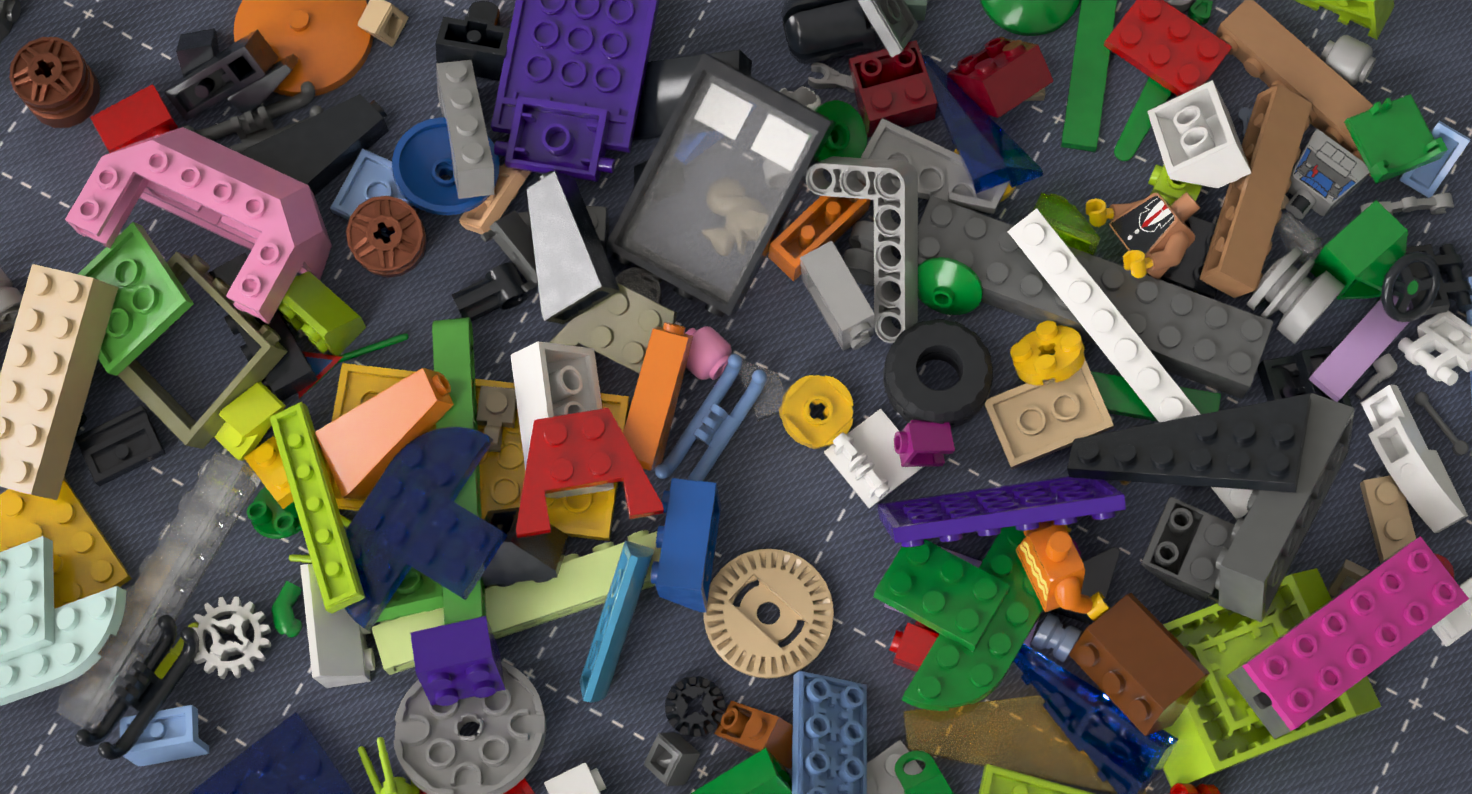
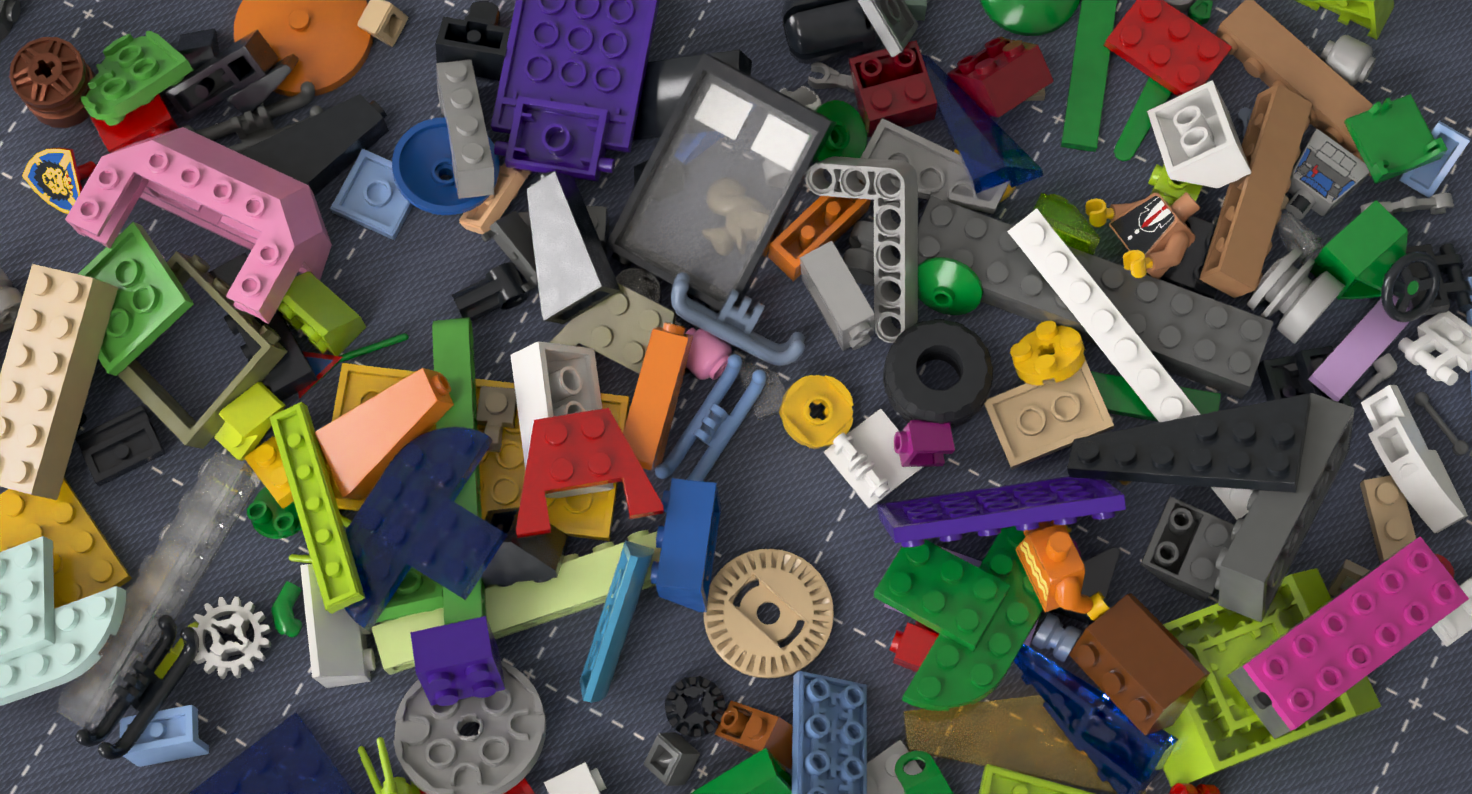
copper wheel [346,196,427,278] -> none
none -> shield [22,148,96,214]
none -> bright green plate [81,31,193,126]
none -> sand blue piece [671,272,805,366]

